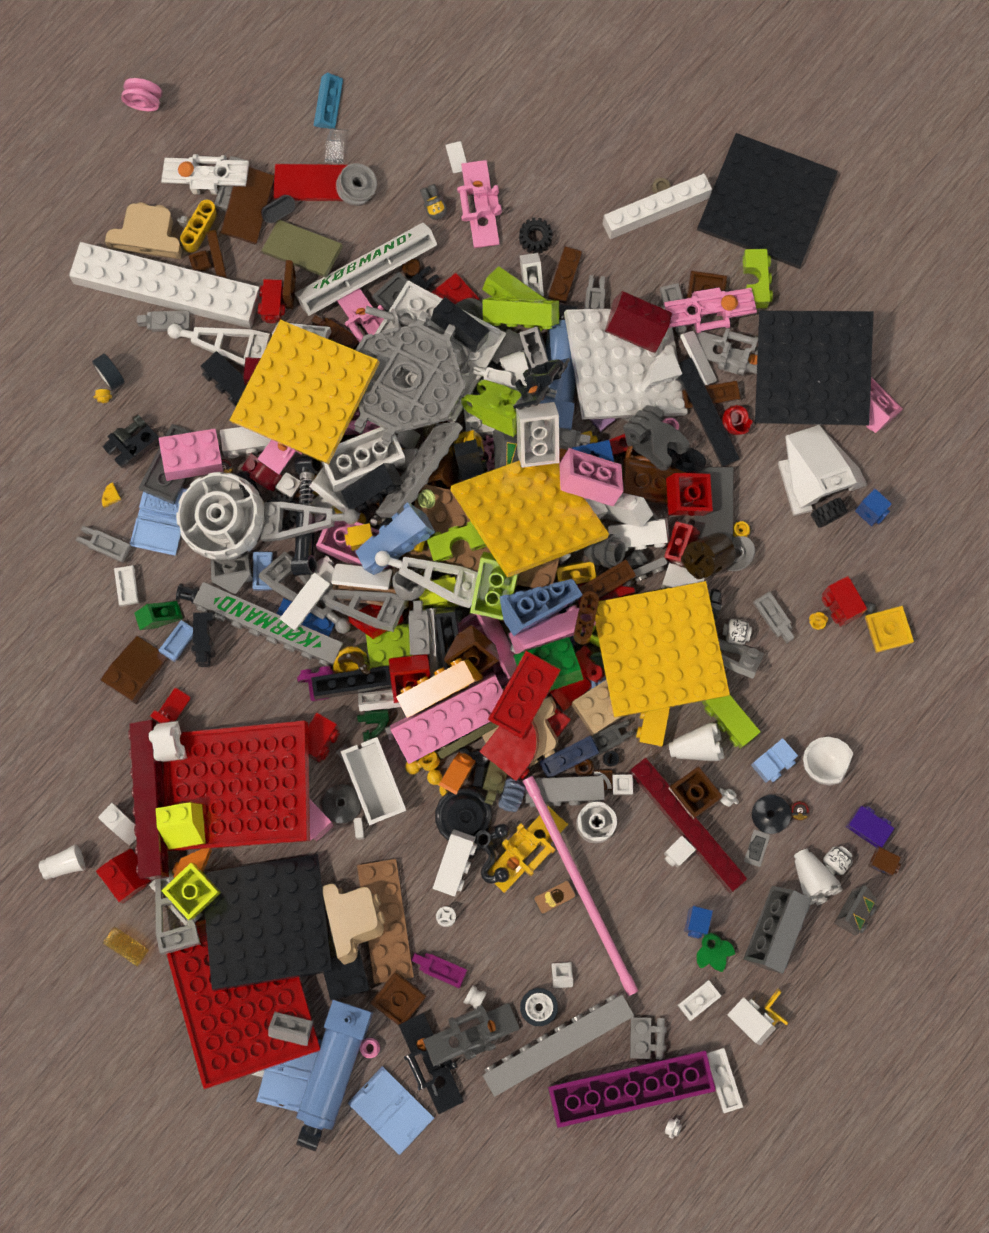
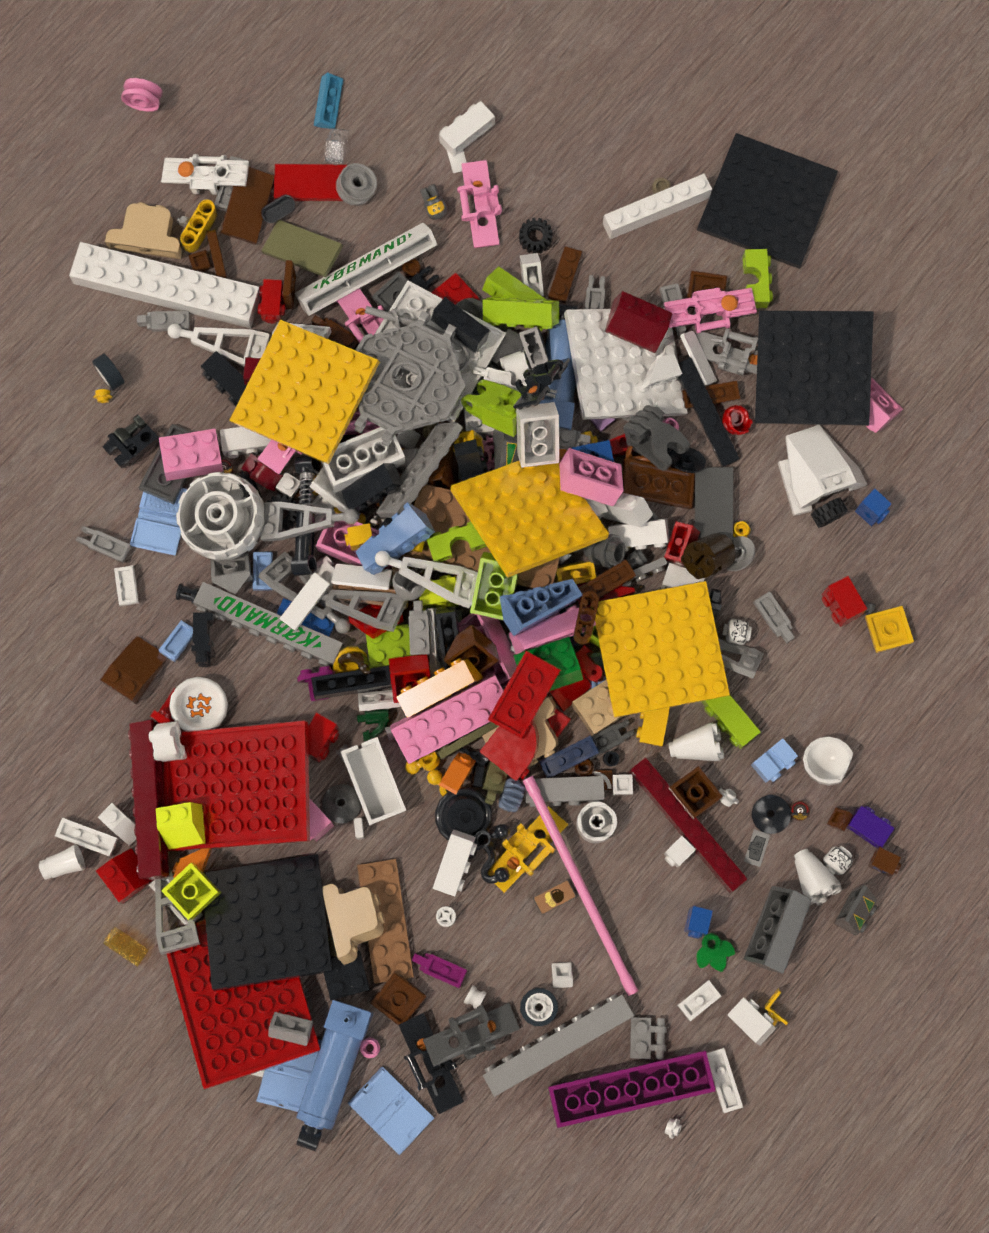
yellow tile [101,482,121,508] -> none
green slope [134,601,183,630] -> none
yellowish green plate [418,489,435,509] -> none
red brick [666,473,713,516] -> none
yellow plate [809,612,828,630] -> none
none -> white plate [55,818,118,857]
none -> white piece [169,677,228,732]
none -> white brick [439,101,495,157]
none -> reddish brown tile [827,807,853,832]

